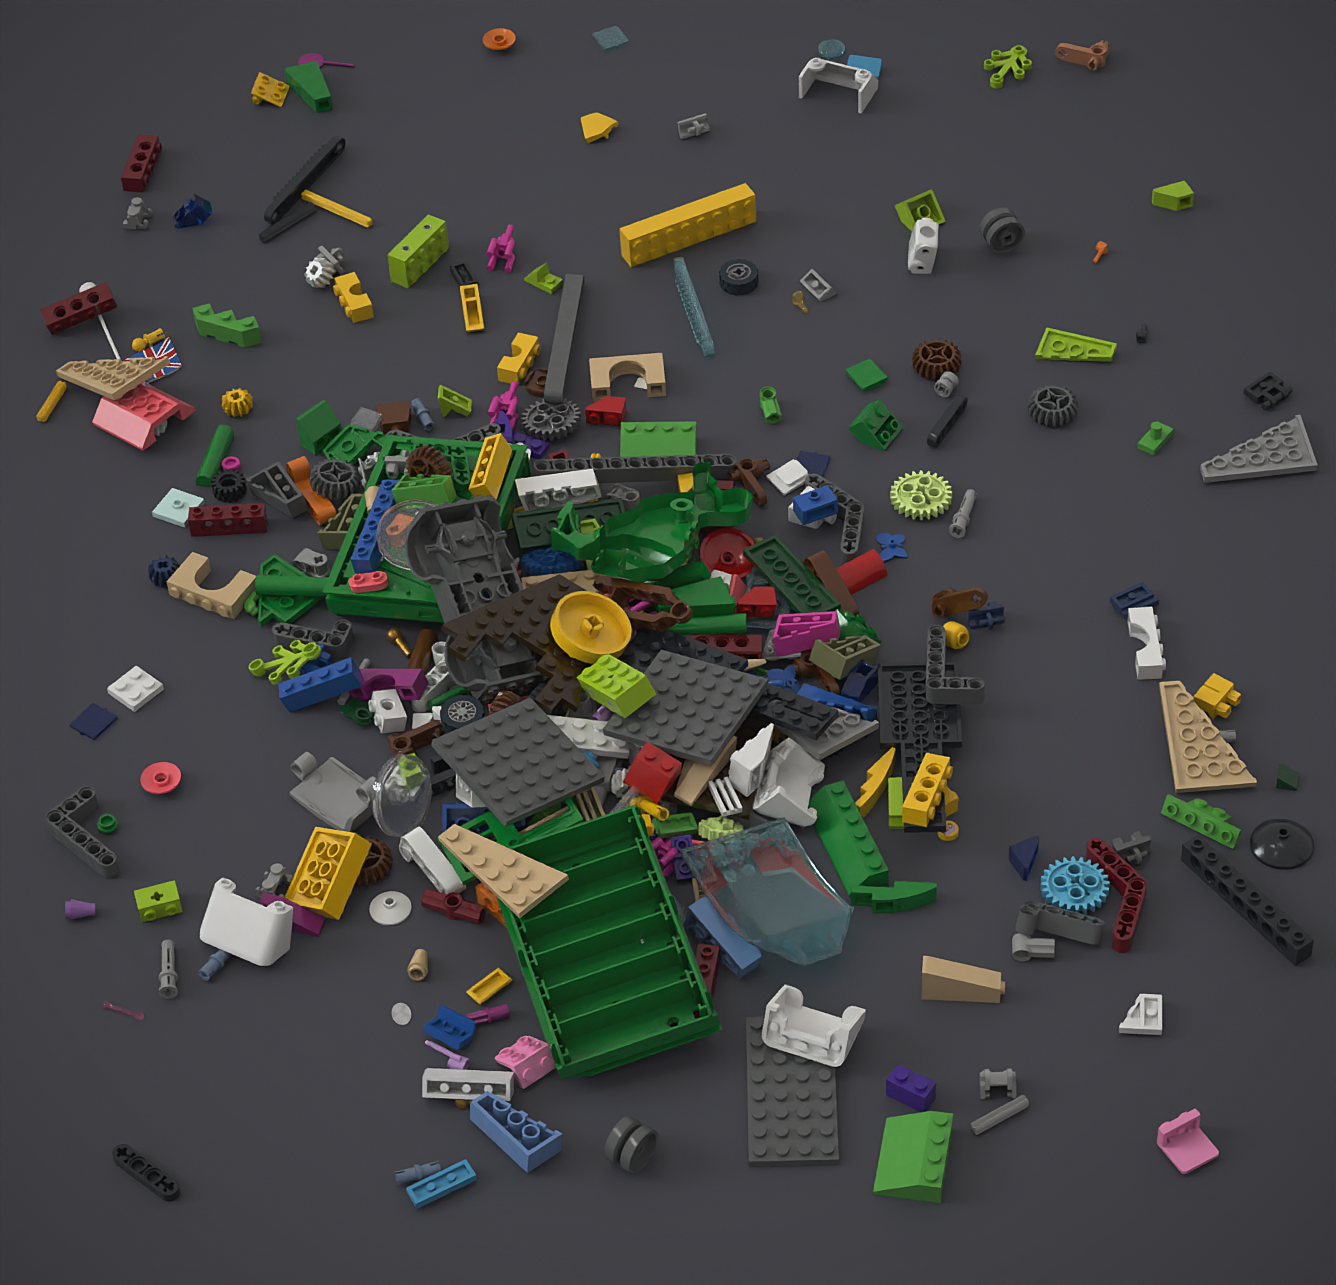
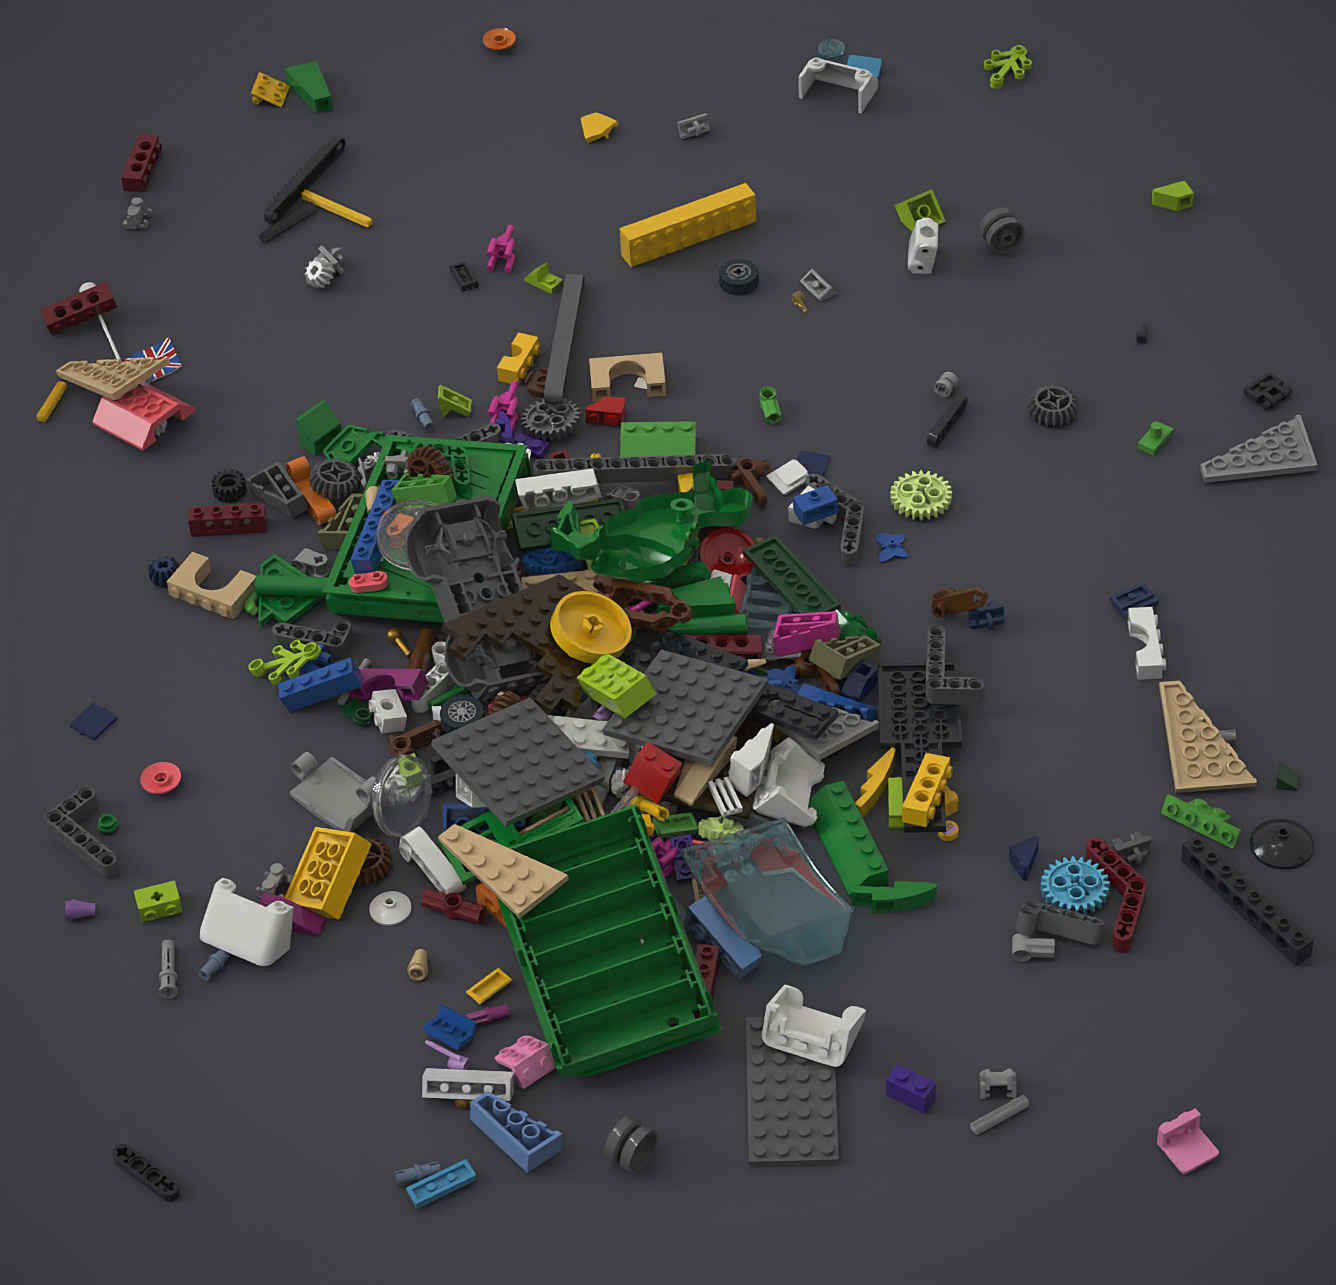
clear pink hinge [103,1001,144,1020] -> none
white plate [107,666,164,712] -> none
yellow pin [132,328,165,352] -> none
light aqua plate [152,488,205,528] -> none
clear blue slope [173,193,212,229] -> none
bright green brick [192,303,262,348] -> none
green brick [195,425,235,487] -> none
dark pink tile [221,456,241,472] -> none
yellow gear [222,388,253,418] -> none
magenta piece [298,53,354,68] -> none
yellow arch [333,272,374,323] -> none
clear piece [350,407,384,432] -> none
reddish brown torso [375,400,412,435] -> none
lime piece [387,214,449,288] -> none
flat silver sticker [392,1003,411,1025] -> none
white tile [412,713,433,730] -> none
yellow slope [460,284,484,332] -> none
yellow brick [468,433,512,500] -> none
clear light blue piece [592,25,629,52] -> none
clear light blue gear [673,257,715,357] -> none
red slope [735,587,777,618] -> none
reddish brown beam [802,550,859,616] -> none
red brick [836,549,887,595] -> none
green piece [845,359,888,391] -> none
green slope [848,399,903,451] -> none
bright green slope [873,1111,953,1203] -> none
reddish brown gear [912,338,962,381] -> none
tan slope [922,956,1005,1003] -> none
yellow head [943,621,969,650] -> none
light grey pin [949,489,977,538] -> none
lime wing [1035,327,1117,362] -> none
nougat piece [1055,40,1110,70] -> none
orange hand [1093,241,1108,264] -> none
white wing [1119,994,1162,1035] -> none
yellow hips [1193,673,1241,719] -> none

